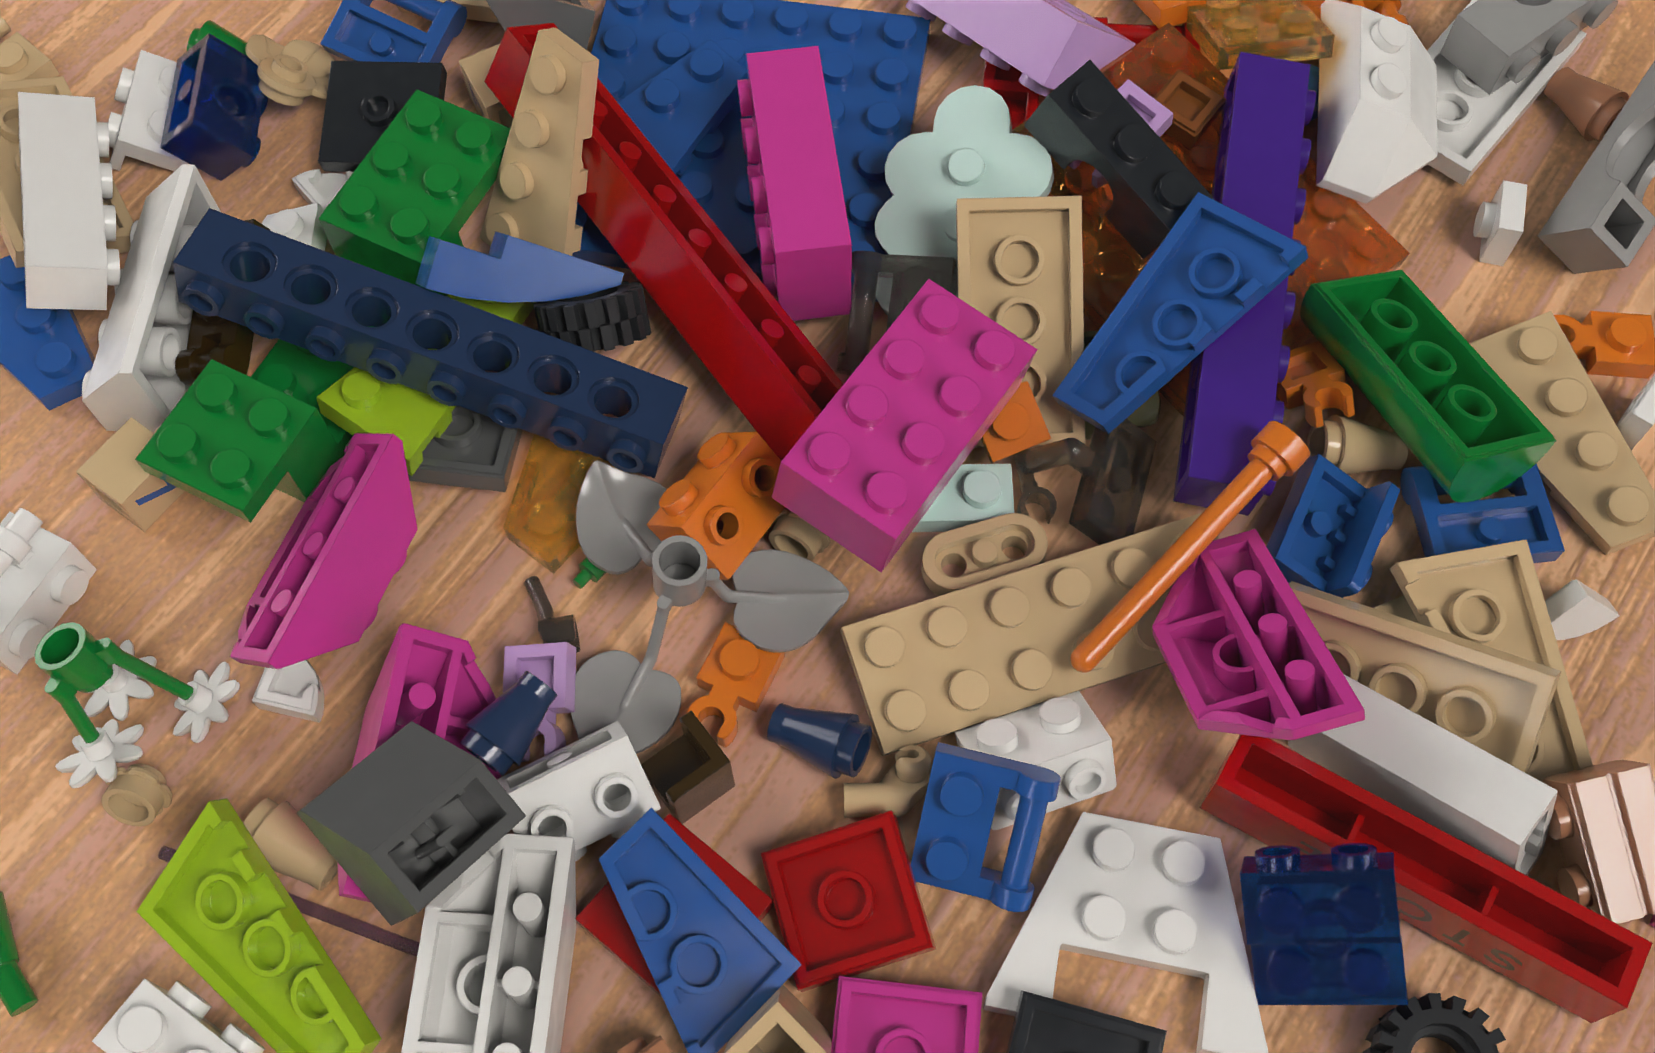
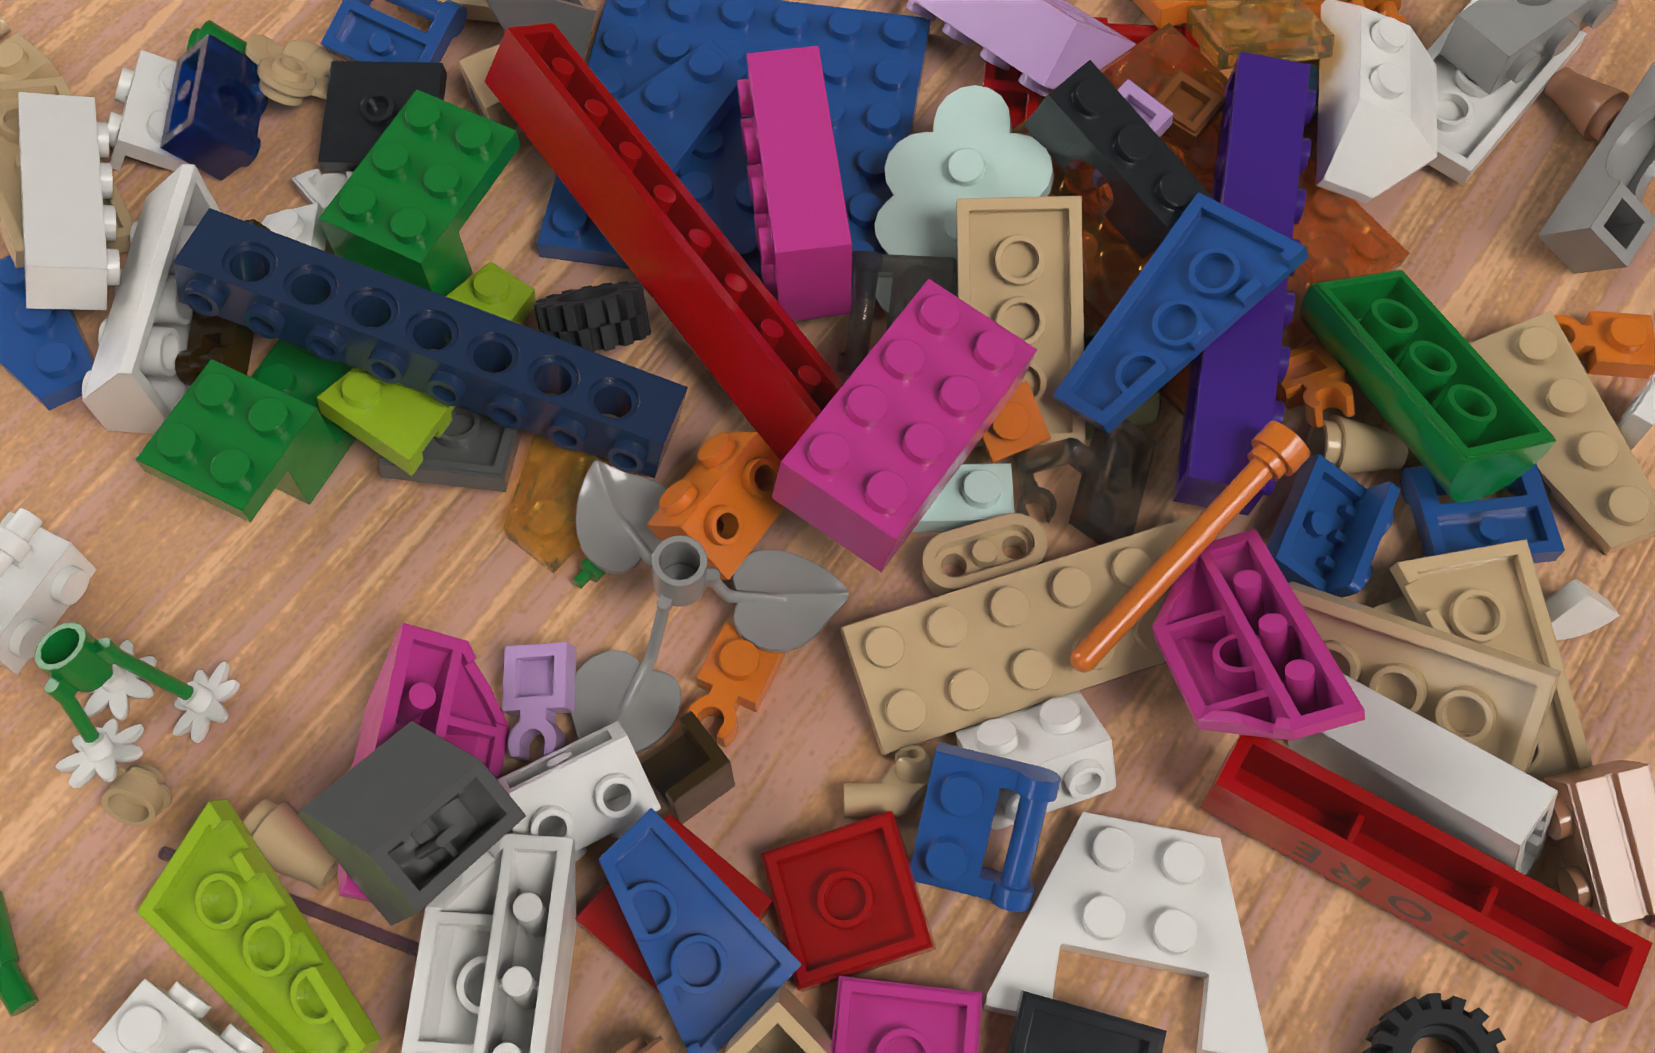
tan brick [76,417,185,532] -> none
dark pink wedge [230,433,418,669] -> none
white tile [252,660,324,723] -> none
blue slope [415,231,624,303] -> none
dark blue cone [460,671,558,776] -> none
tan wing [479,27,599,256] -> none
clear smoke hand [524,576,581,653] -> none
dark blue cone [767,703,872,779] -> none
tan plate [769,509,830,561] -> none
clear blue plate [1240,843,1408,1005] -> none
white plate [1473,180,1527,266] -> none

